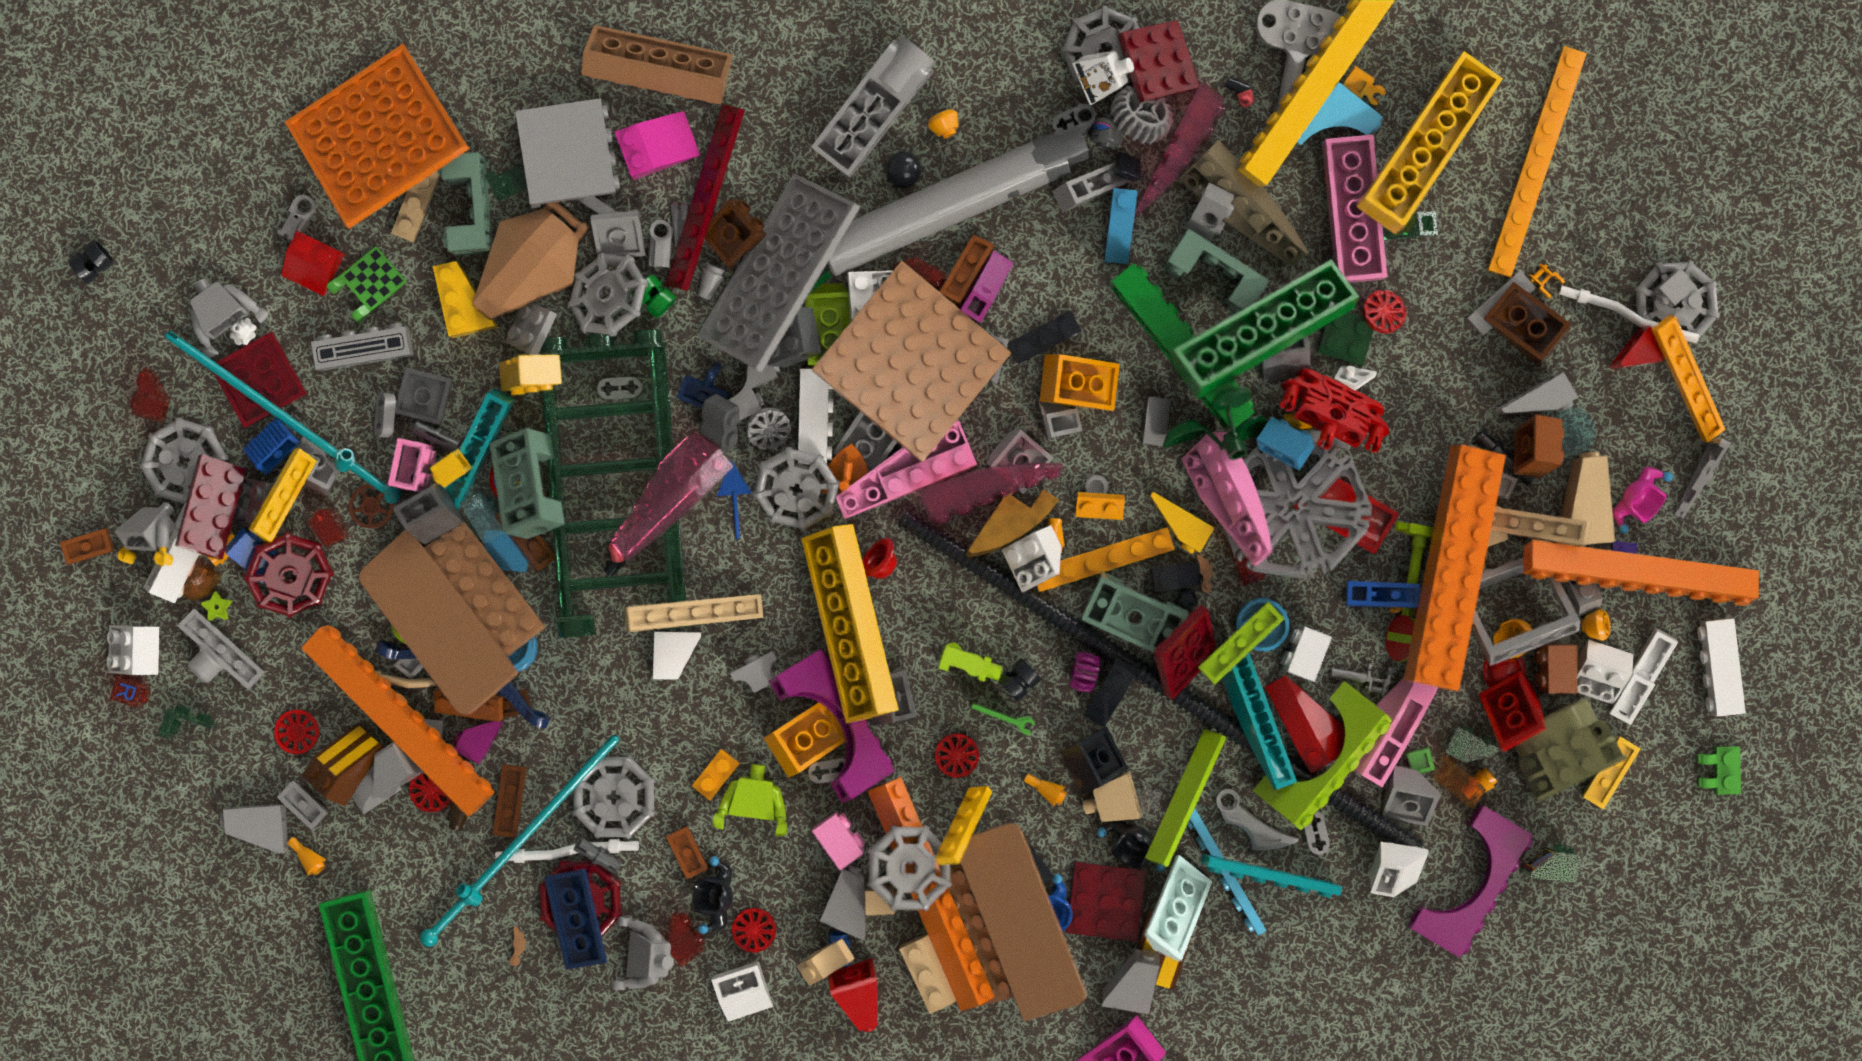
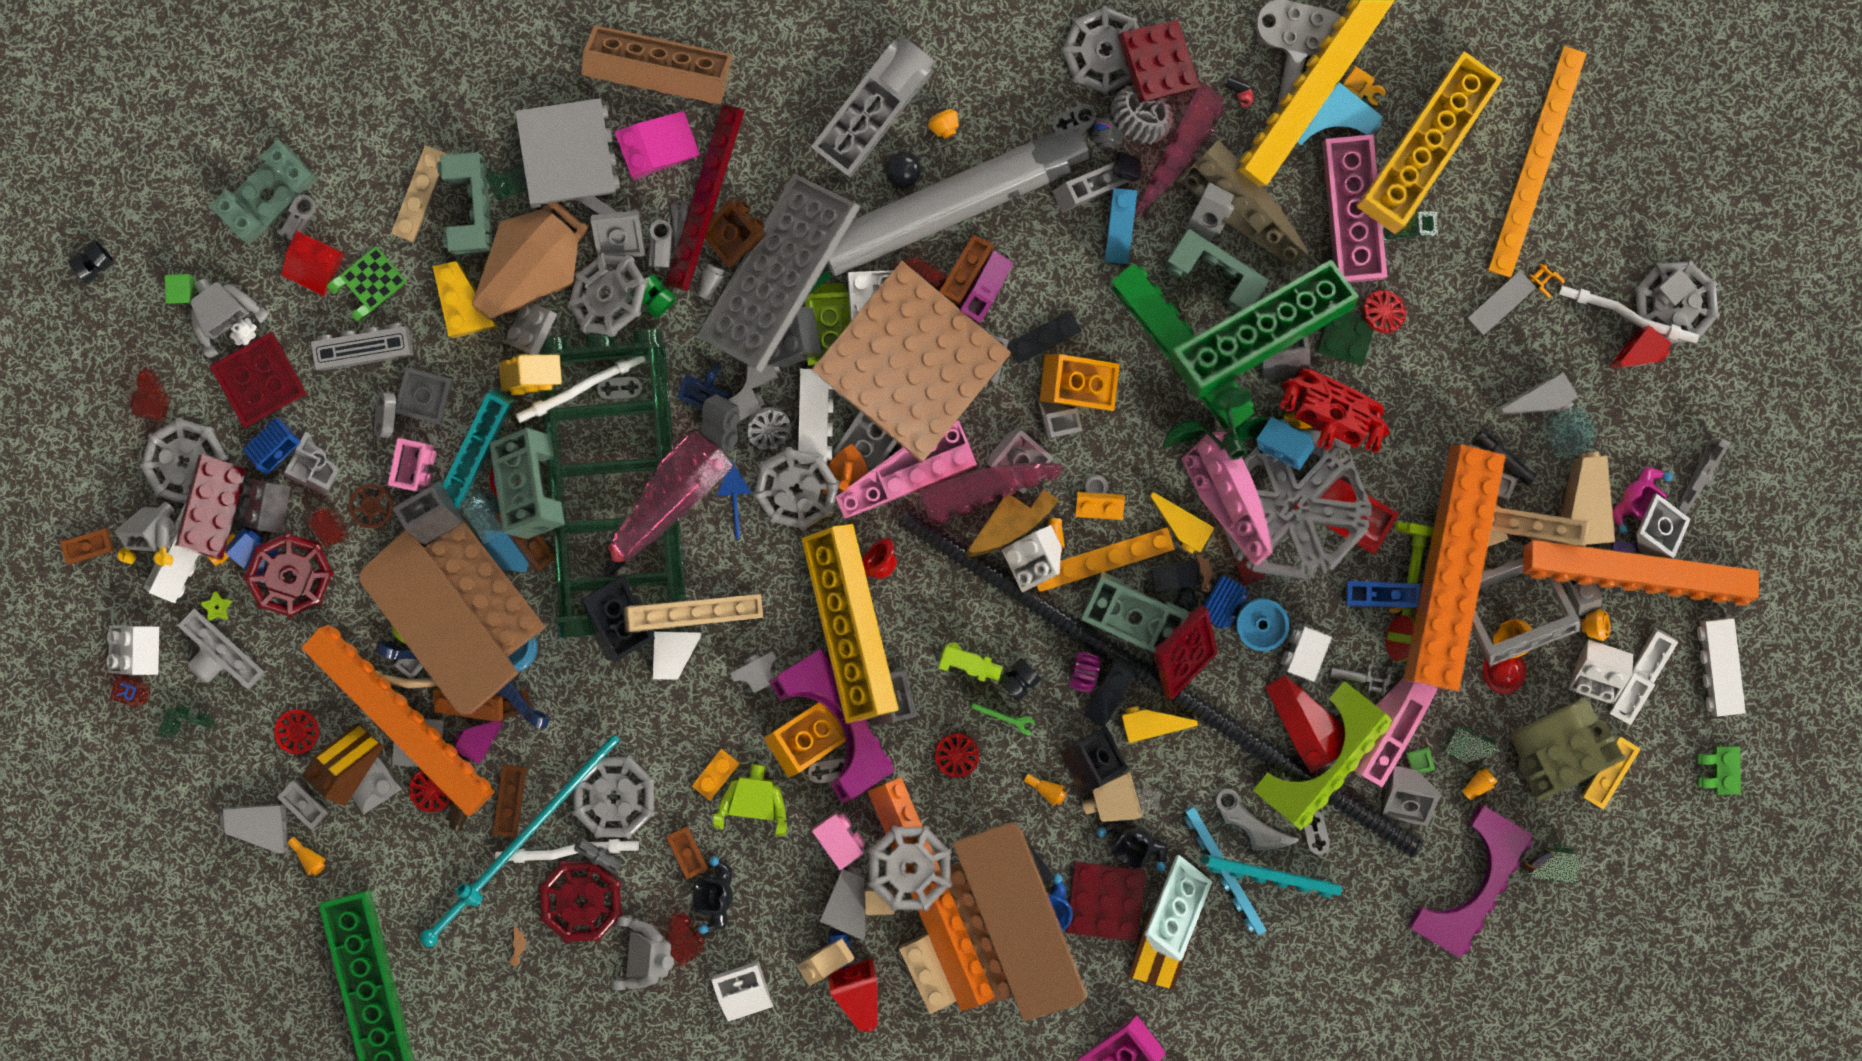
teal bar [165,331,403,504] -> none
clear orange brick [183,564,222,600] -> none
yellow plate [249,448,317,542] -> none
orange plate [285,44,469,229] -> none
light grey slope [372,743,423,799] -> none
dark grey pin [412,420,462,452] -> none
yellow brick [430,448,472,488] -> none
dark blue slope [544,869,607,970] -> none
red wheel [732,907,776,953] -> none
yellow plate [935,786,992,865] -> none
white torso [1072,51,1134,105] -> none
light grey slope [1102,949,1159,1014] -> none
light grey slope [1142,396,1171,447] -> none
lime tile [1145,729,1226,867] -> none
lime tile [1198,602,1284,685] -> none
teal slope [1222,653,1297,790] -> none
white piece [1334,365,1377,390] -> none
white slope [1370,842,1428,897] -> none
clear orange panel [1433,756,1486,809] -> none
red slope [1479,672,1546,752] -> none
reddish brown slope [1484,282,1571,367] -> none
dark orange brick [1514,415,1565,478] -> none
dark orange brick [1534,644,1577,693] -> none
light orange plate [1652,315,1725,443] -> none
none -> bright green panel [165,274,195,305]
none -> sand green plate [209,140,319,244]
none -> white bar [516,353,645,423]
none -> black slope [581,576,655,662]
none -> yellow slope [1120,706,1198,743]
none -> blue brick [1202,574,1248,630]
none -> light grey slope [1637,493,1691,559]

